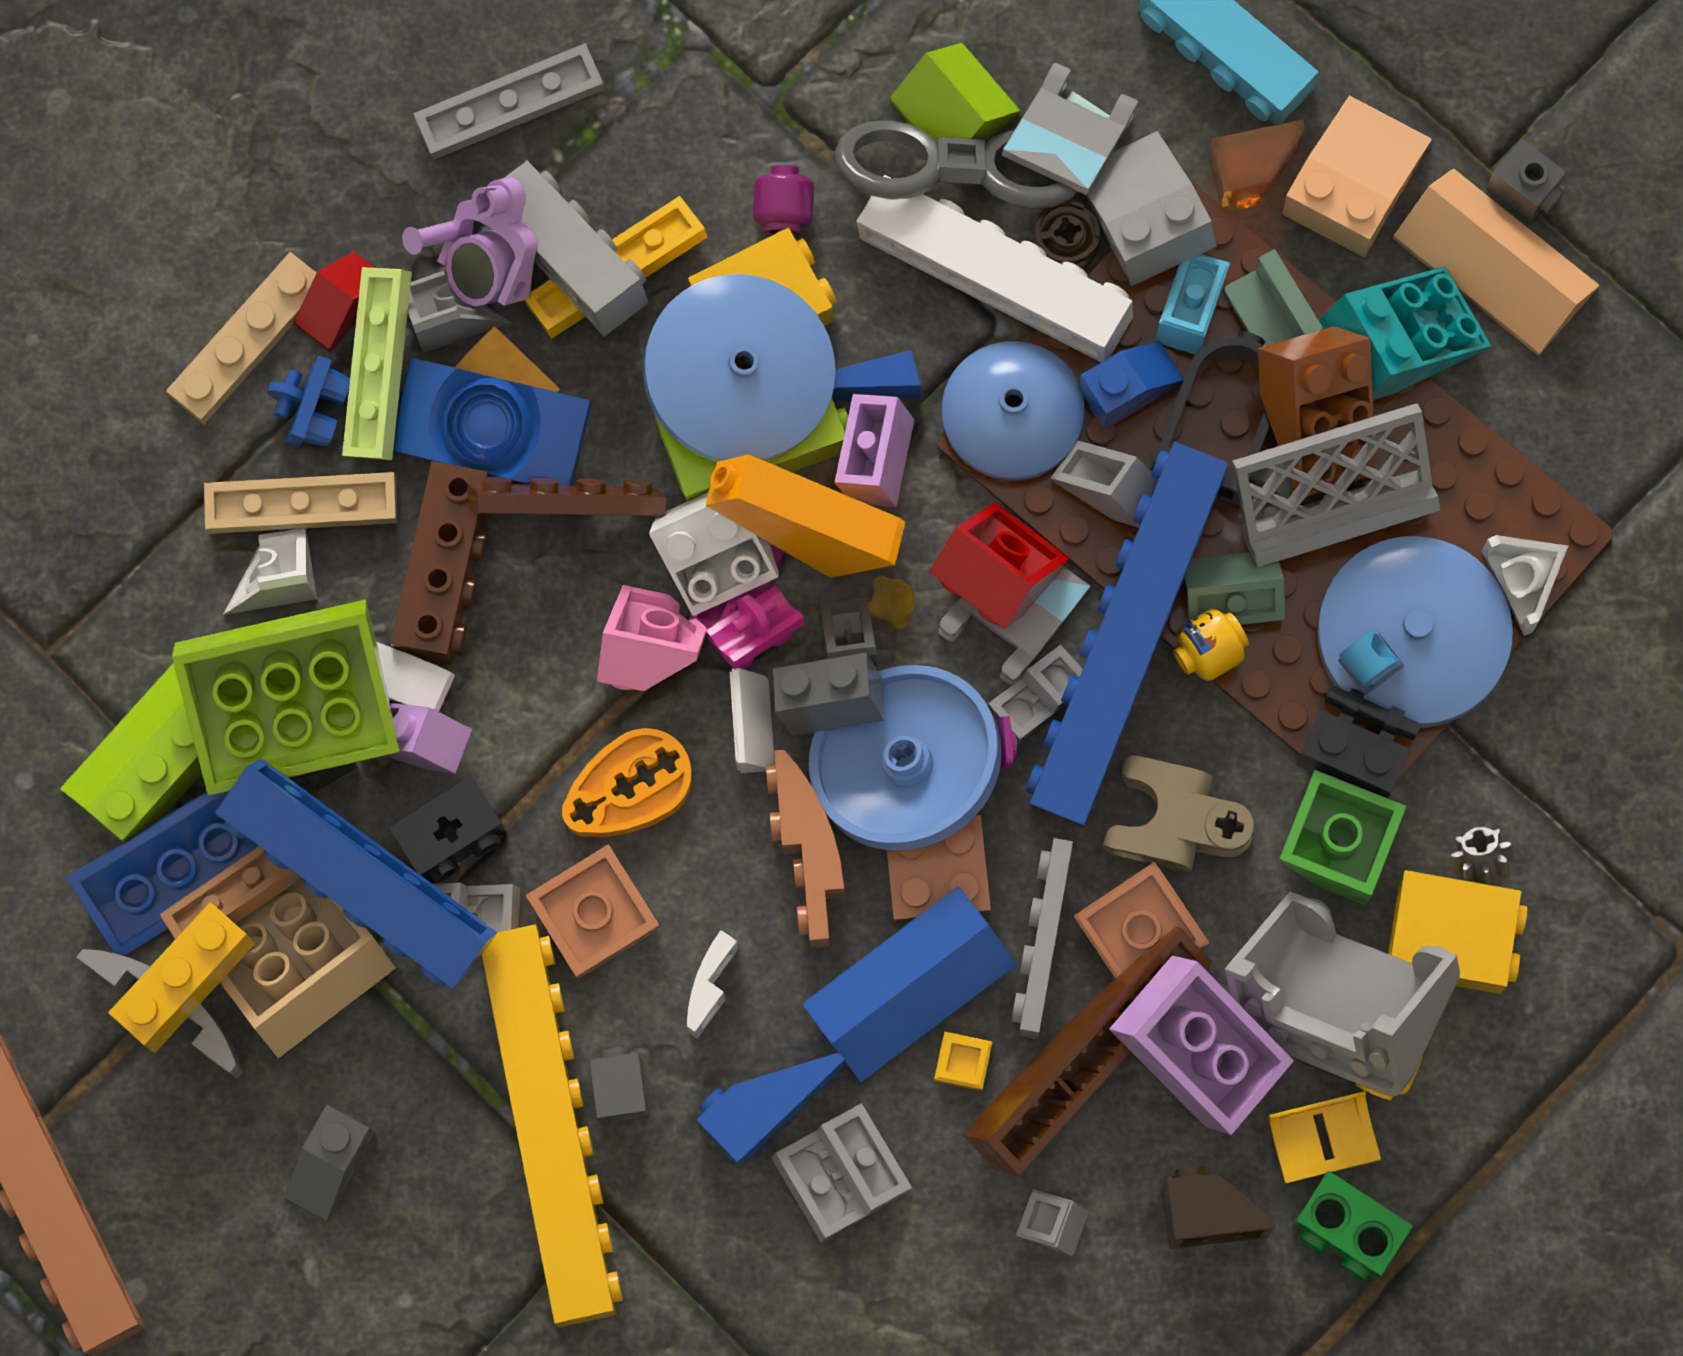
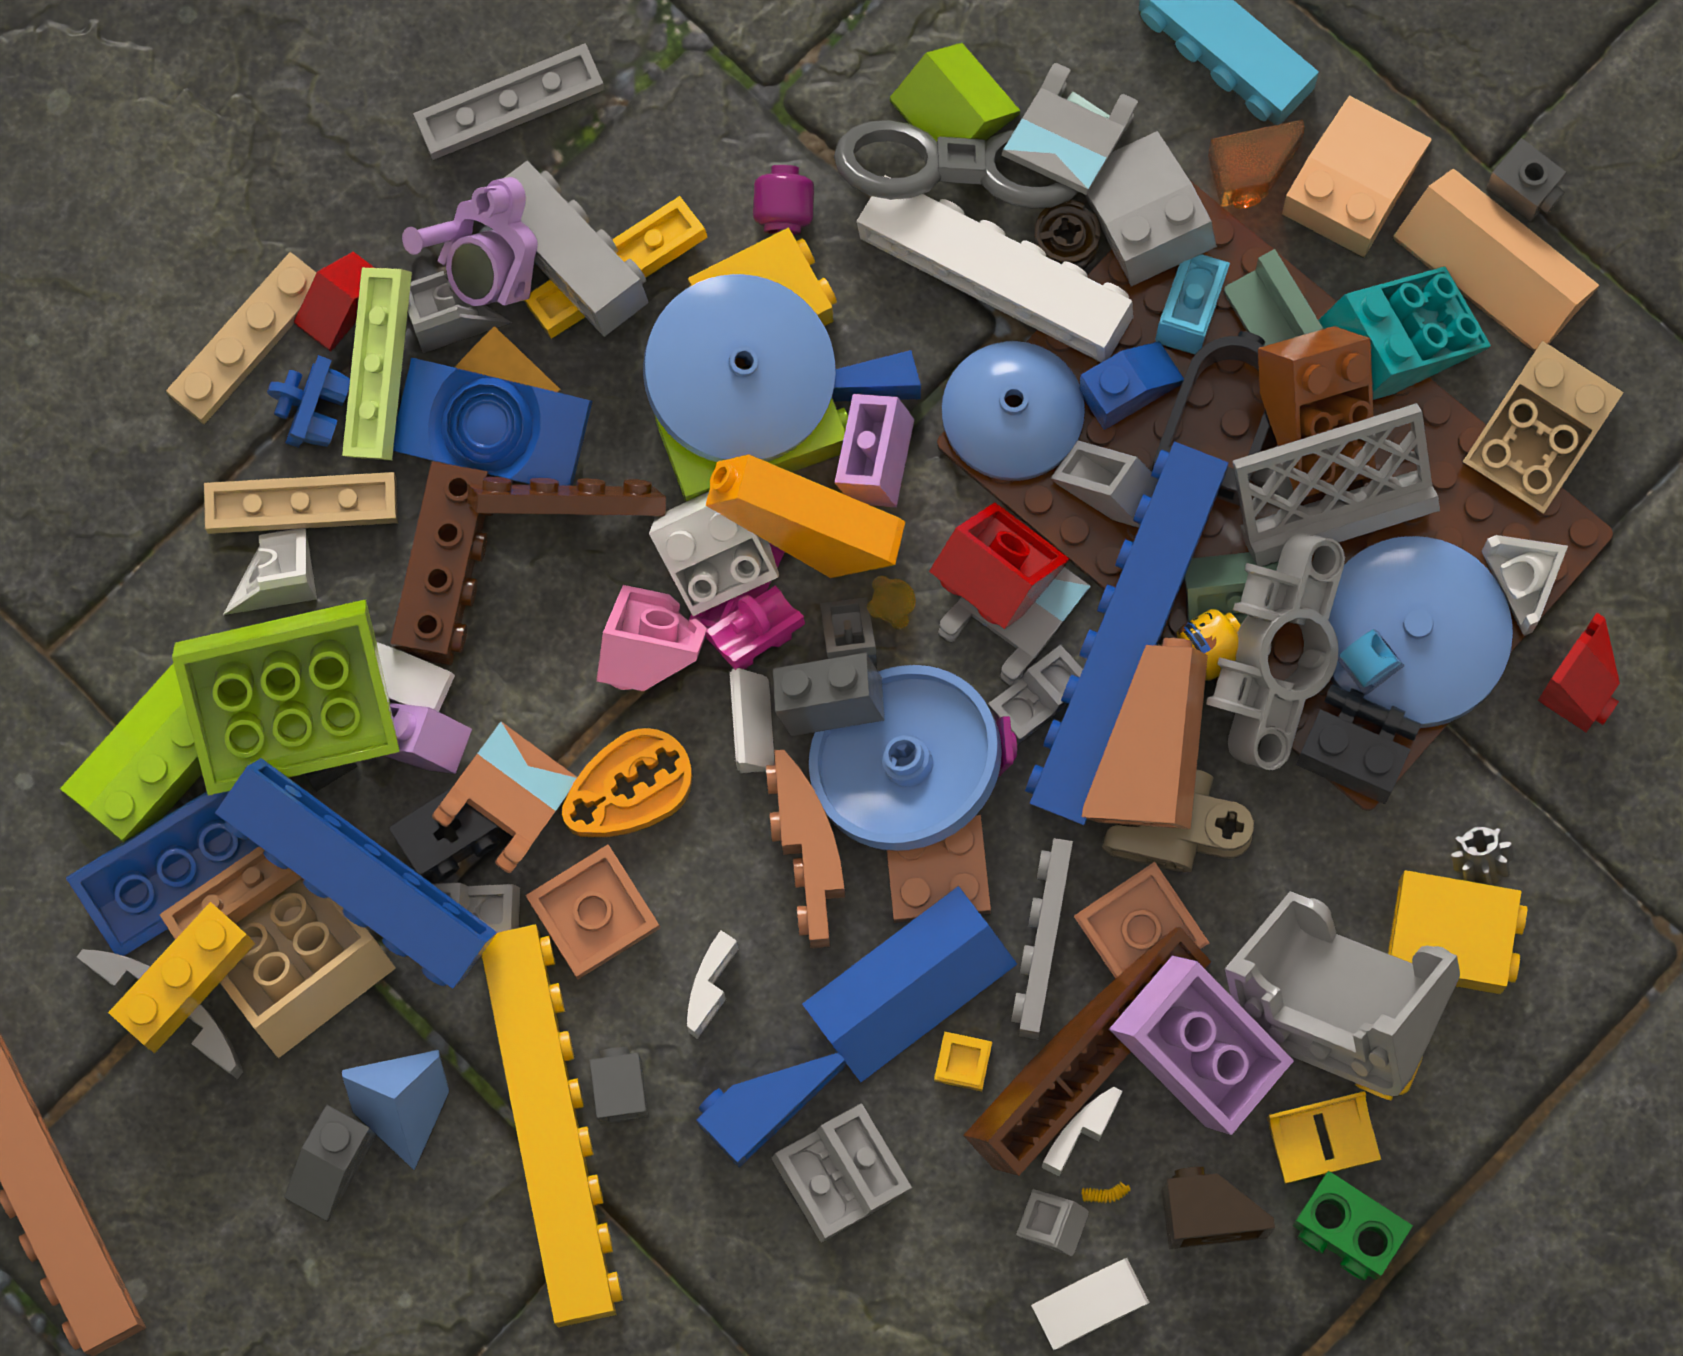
bright green slope [1279,770,1406,906] -> none
none -> medium blue slope [342,1050,449,1170]
none -> nougat flag [432,722,577,873]
none -> white slope [1031,1258,1149,1350]
none -> white slope [1042,1087,1122,1176]
none -> yellow leg [1081,1182,1131,1204]
none -> nougat slope [1082,638,1208,829]
none -> light grey piece [1206,533,1345,770]
none -> tan slope [1463,341,1624,514]
none -> red slope [1538,613,1620,733]

